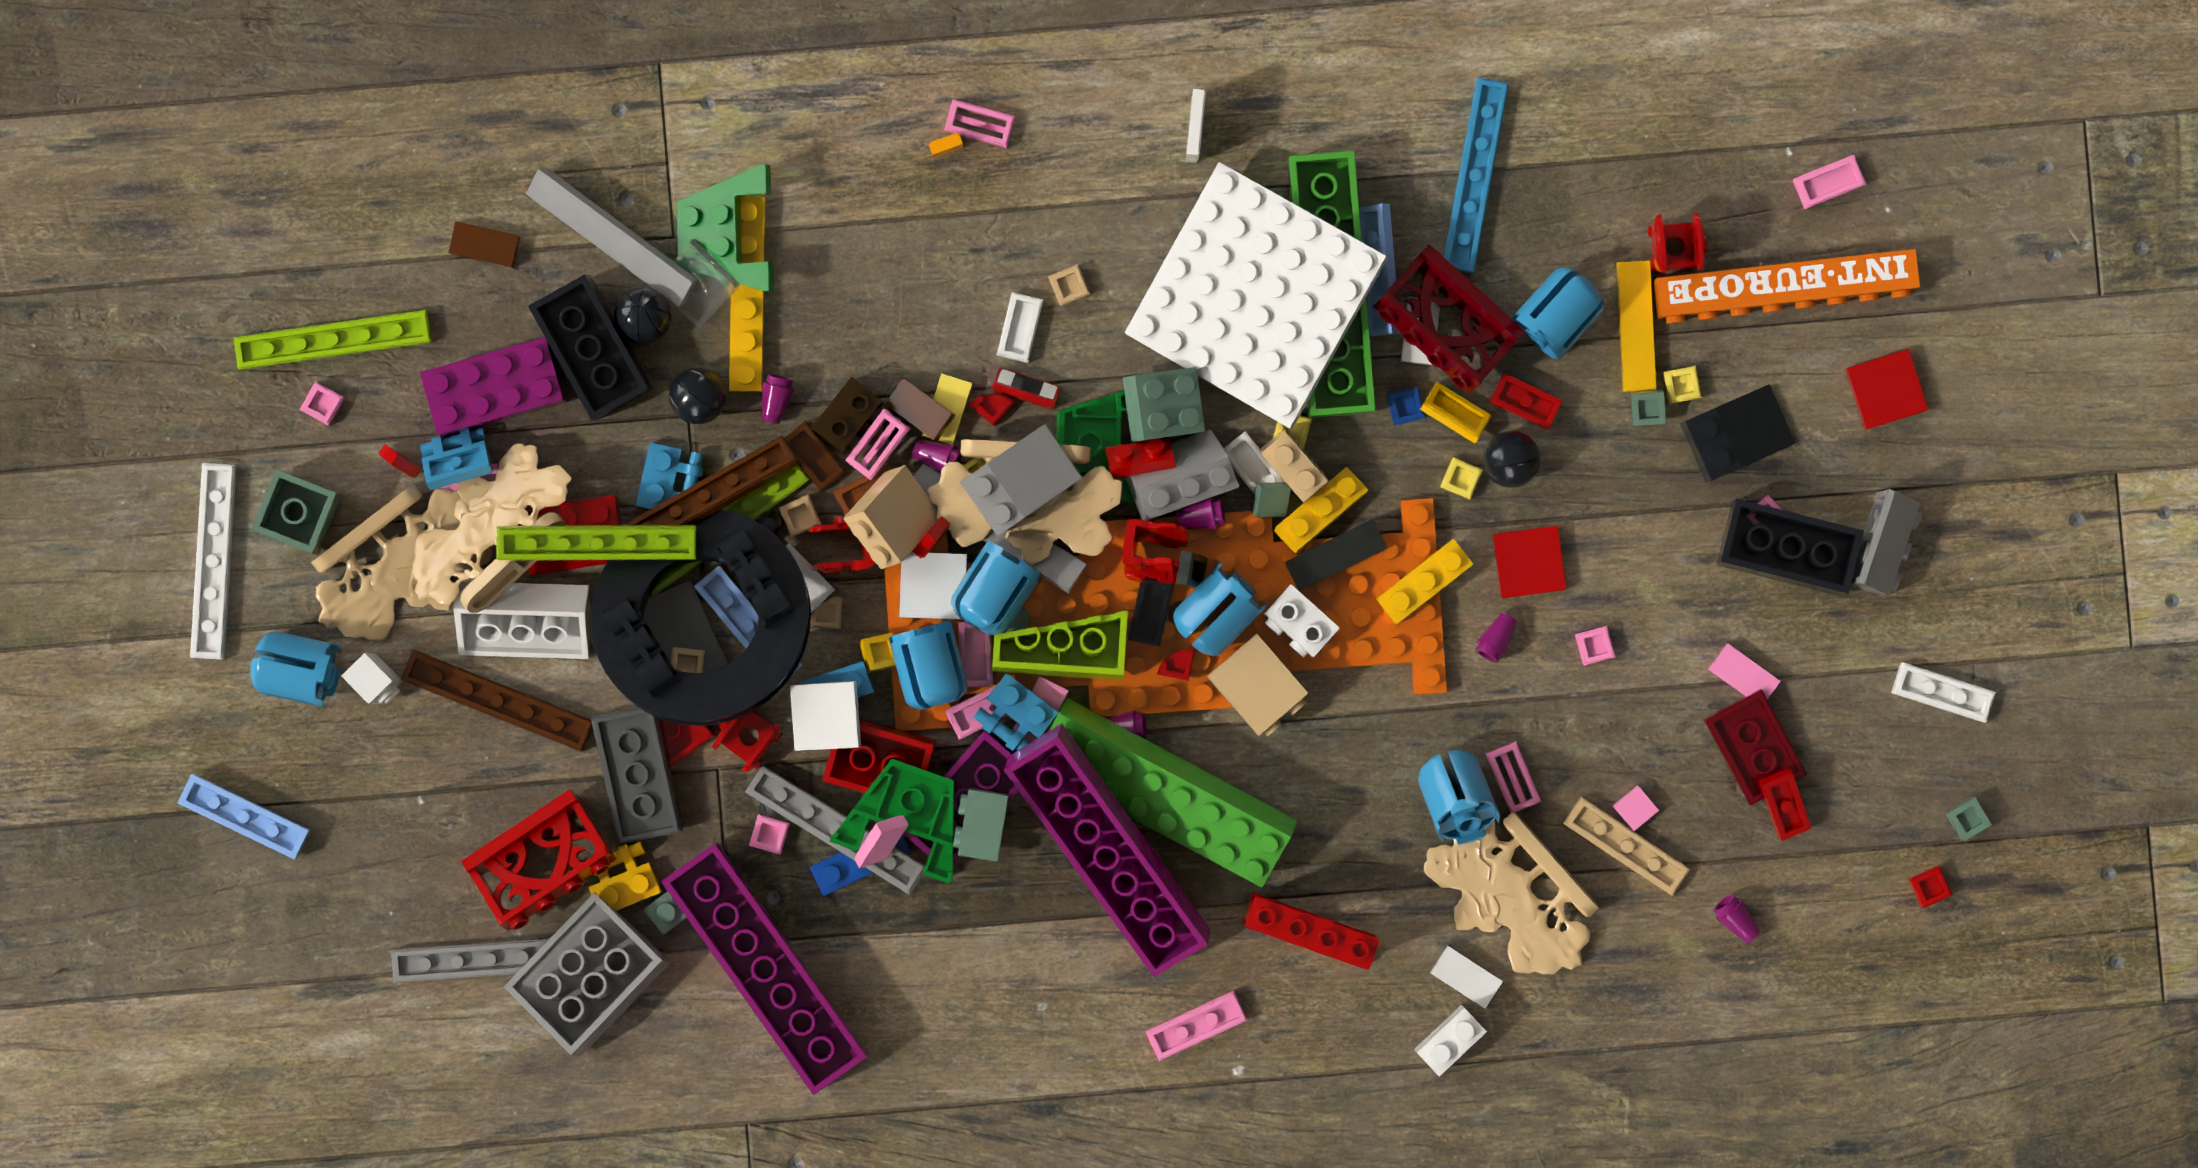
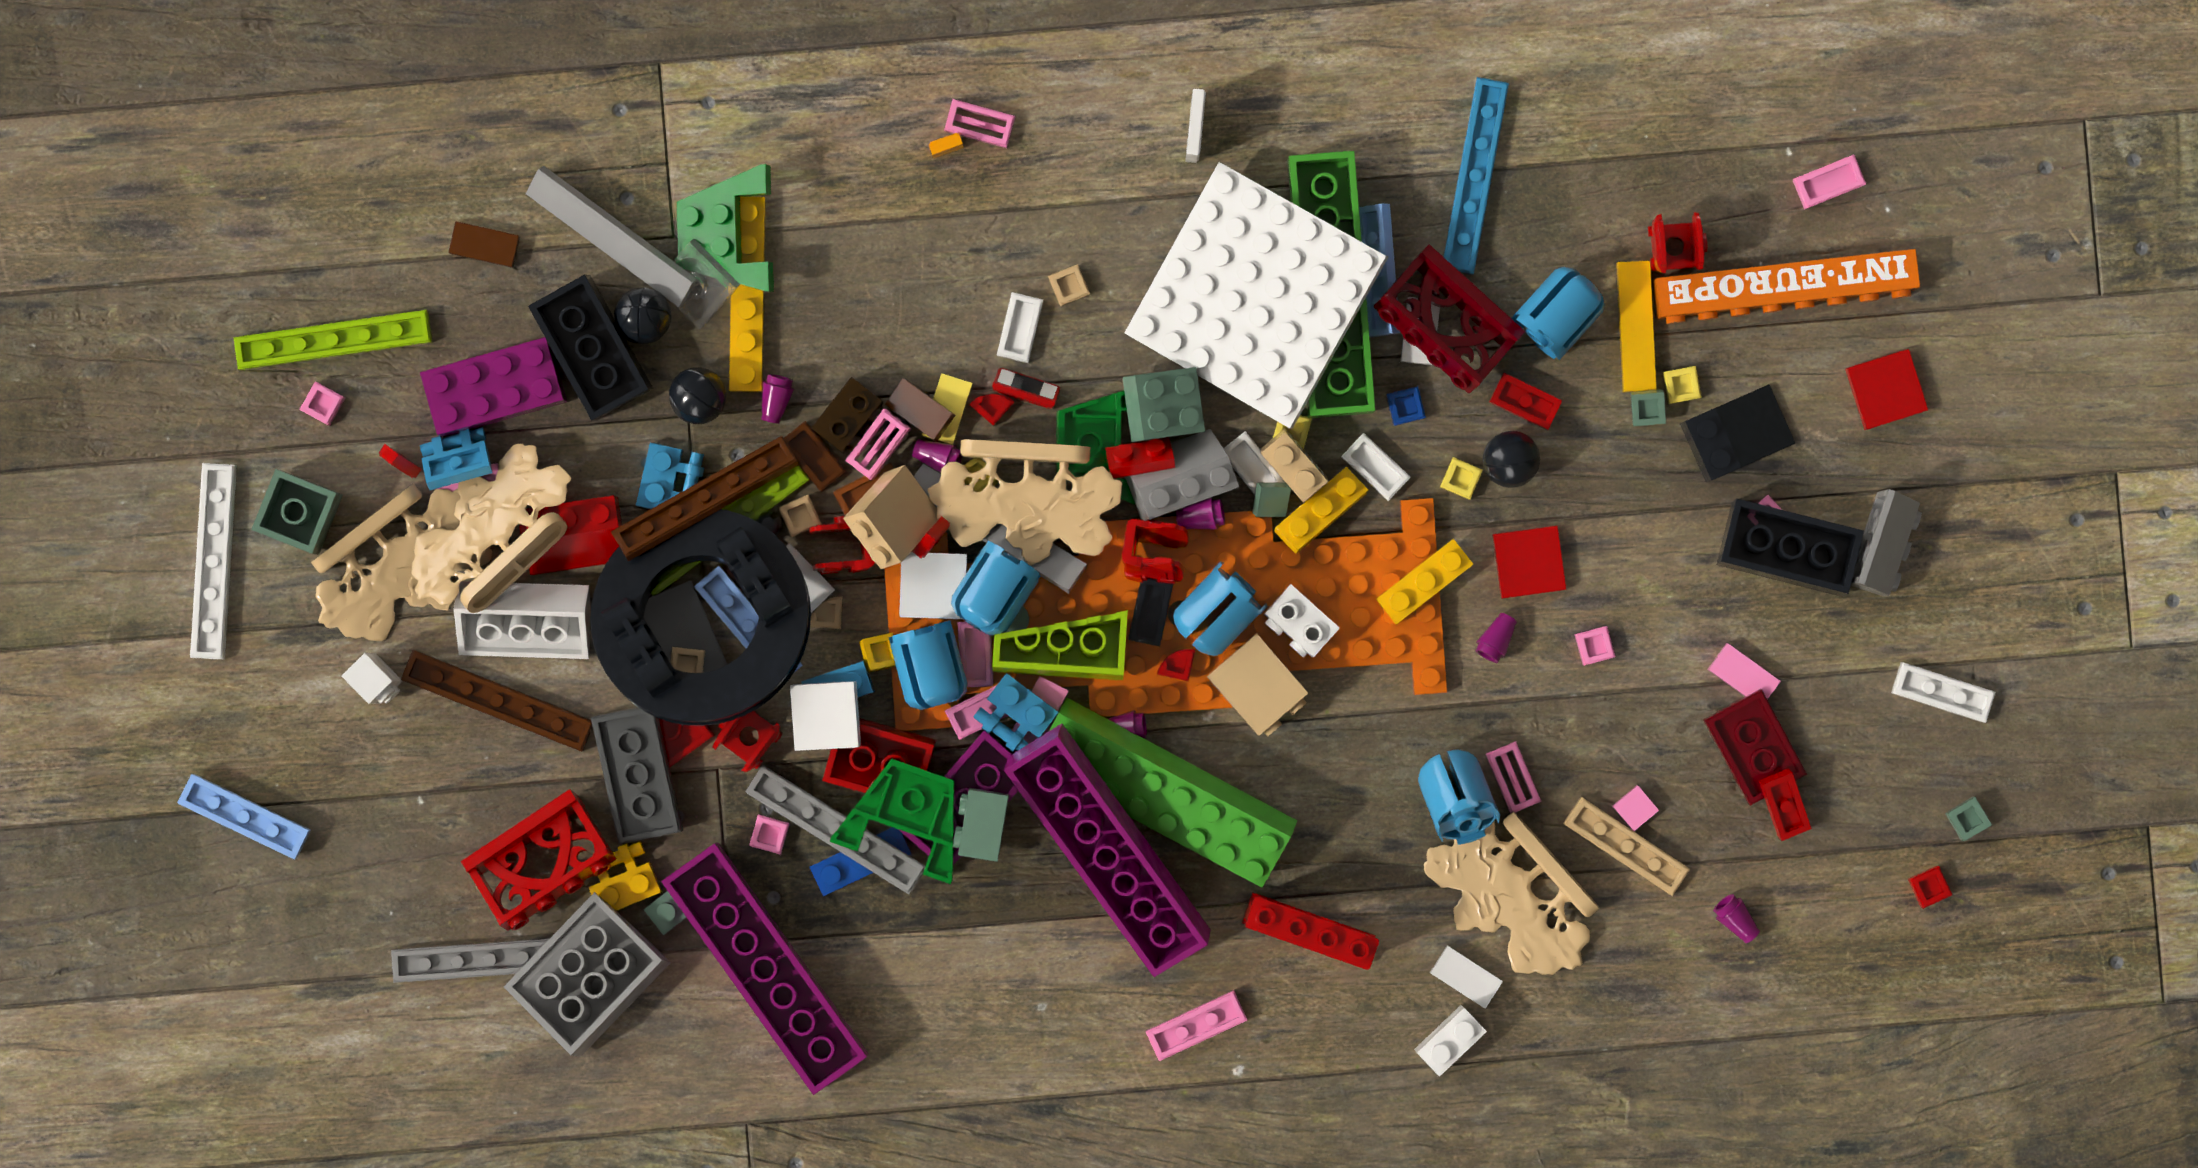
dark azure cylinder [250,631,342,708] -> none
lime tile [496,525,696,560] -> none
bright pink tile [854,815,909,868] -> none
light grey slope [960,423,1083,536] -> none
pearl dark grey tile [1176,551,1208,588] -> none
pearl dark grey tile [1285,519,1387,591] -> none
yellow tile [1420,381,1492,443] -> none
none -> white tile [1341,433,1410,501]

